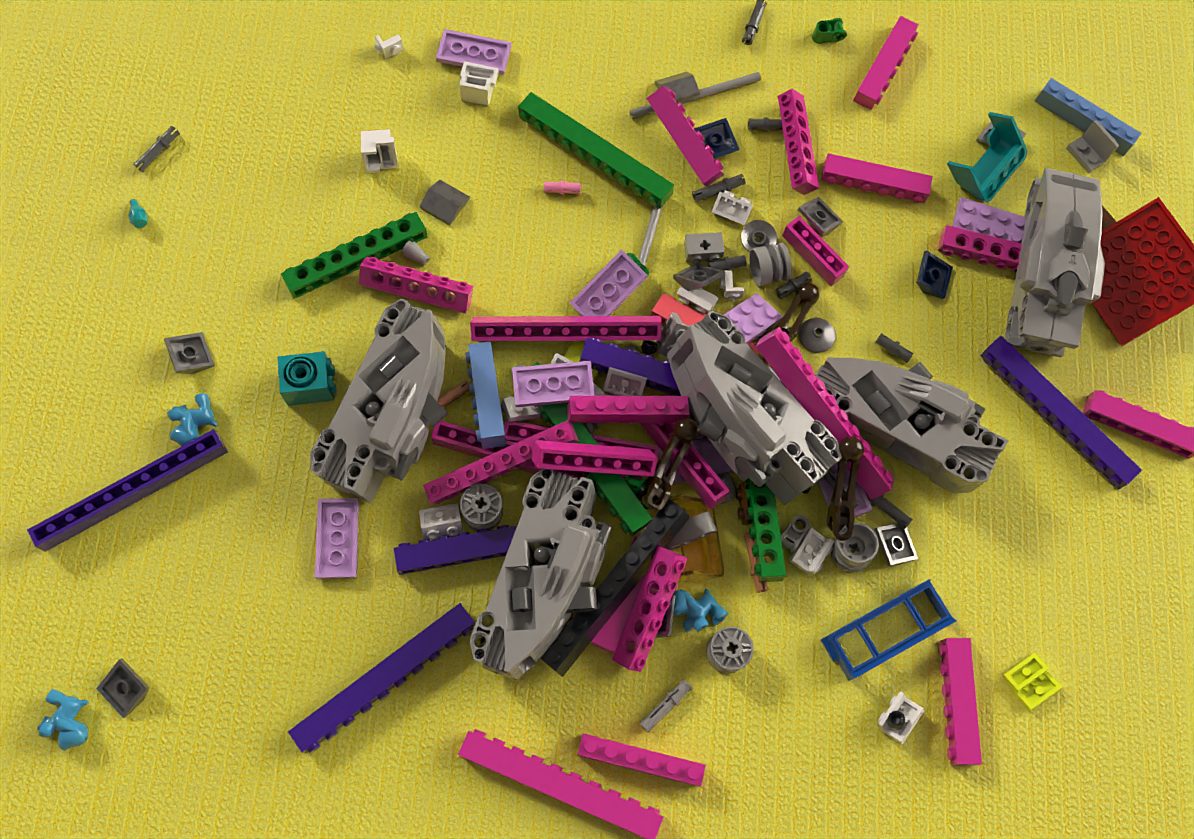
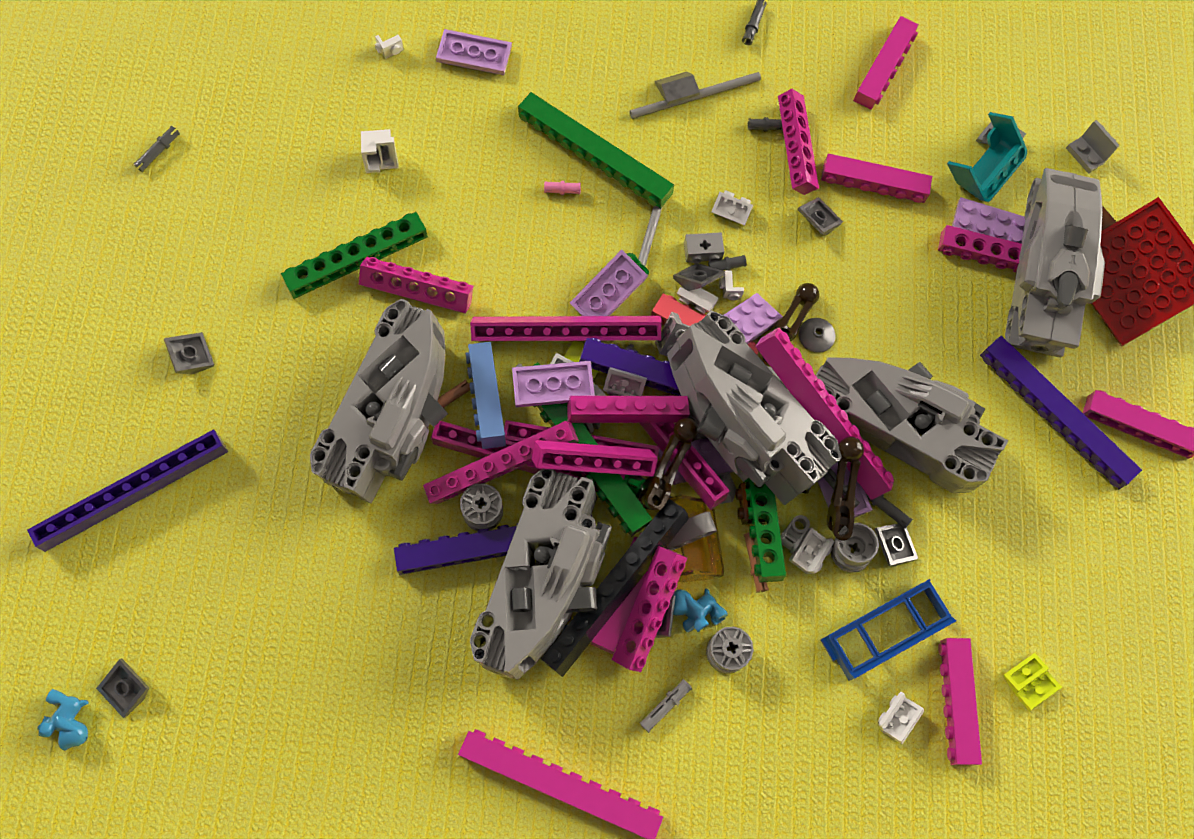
teal piece [128,199,148,228] -> none
dark azure animal [167,393,217,446] -> none
teal brick [278,351,337,406] -> none
dark purple brick [288,603,475,754] -> none
lavender plate [315,498,359,579] -> none
light grey cone [401,241,430,266] -> none
white bracket [419,503,463,540] -> none
flat silver slope [420,180,470,225] -> none
white plate [460,61,499,106] -> none
white bracket [500,396,541,422] -> none
dark pink brick [577,733,706,787] -> none
black hinge [641,340,657,355] -> none
dark pink brick [646,85,725,187] -> none
dark grey pin [692,173,746,202] -> none
dark blue slope [694,118,739,159] -> none
flat silver dish [741,220,777,252] -> none
light grey wheel [749,242,792,286] -> none
dark grey pin [775,272,812,299] -> none
dark pink brick [782,216,849,287] -> none
green piece [812,18,847,44] -> none
dark grey pin [875,333,913,363] -> none
black hinge [888,711,905,730] -> none
dark blue slope [916,250,953,299] -> none
medium blue brick [1035,78,1141,156] -> none

